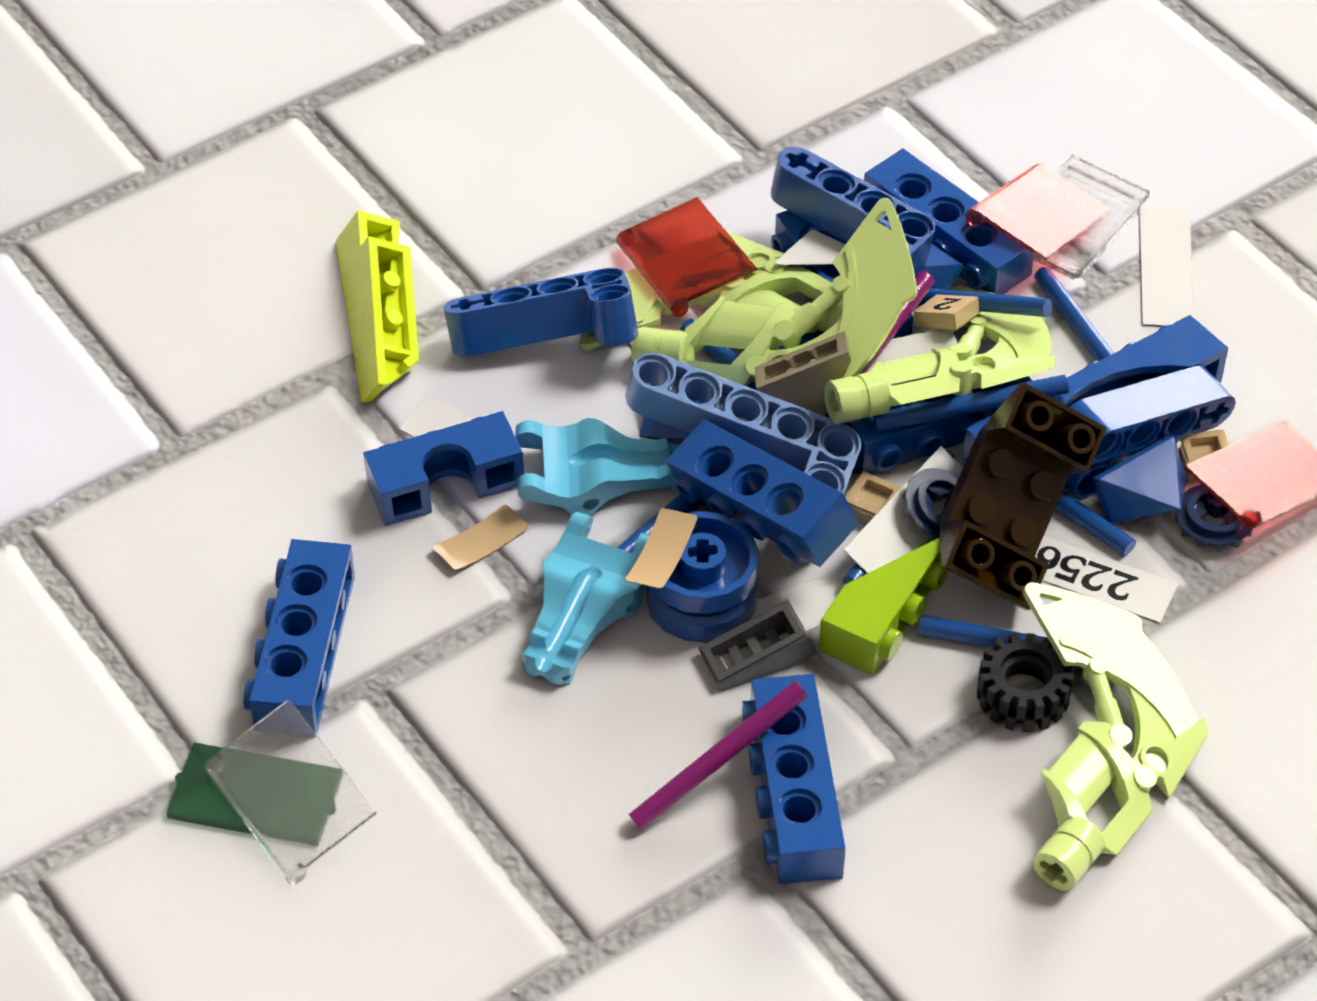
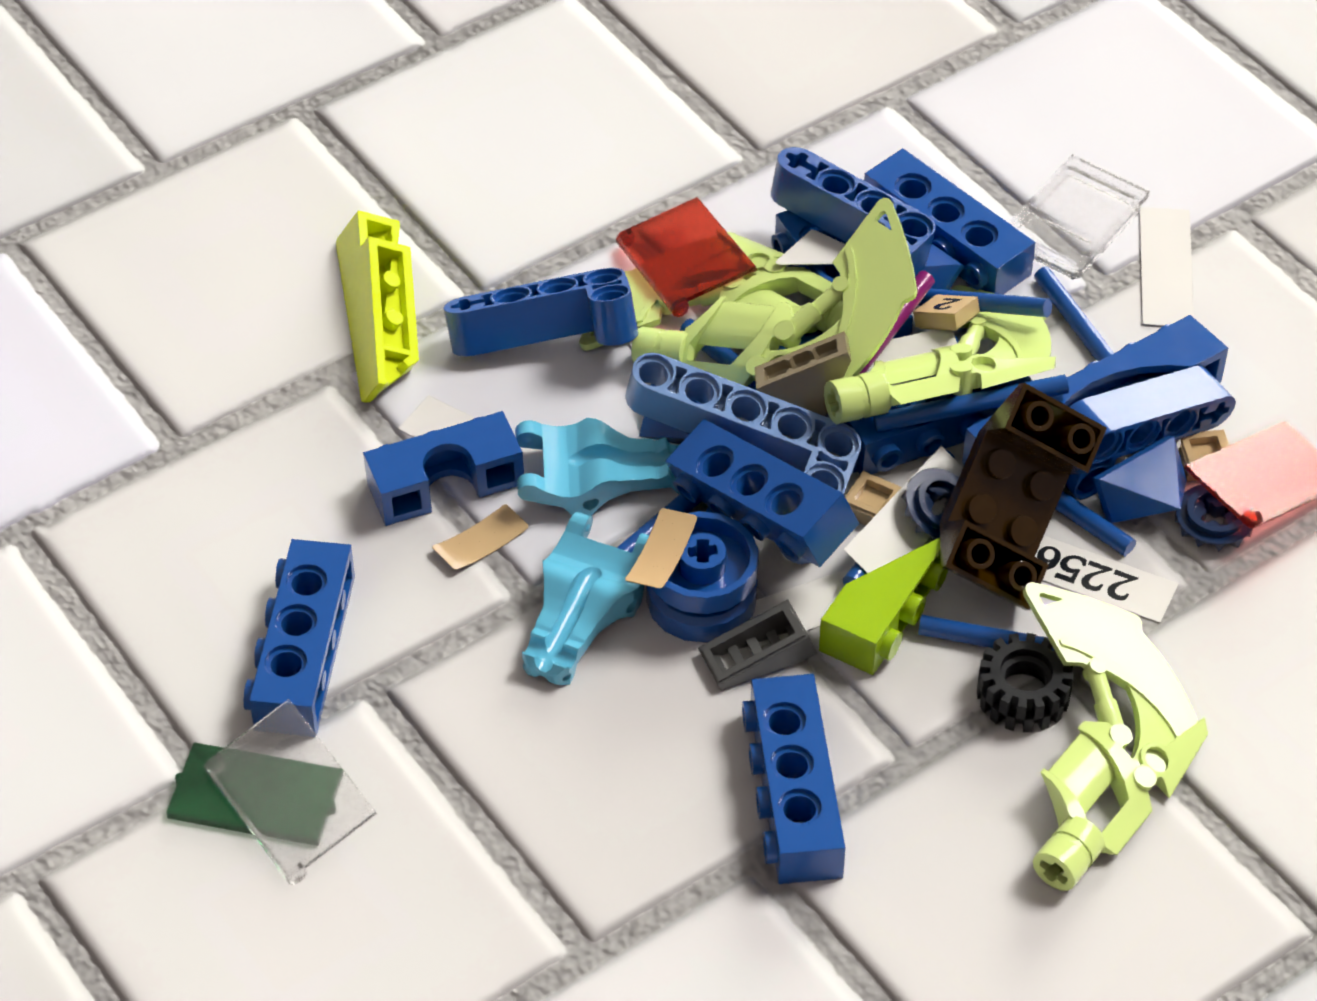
magenta bar [628,680,809,831] -> none
clear red piece [965,164,1110,261] -> none

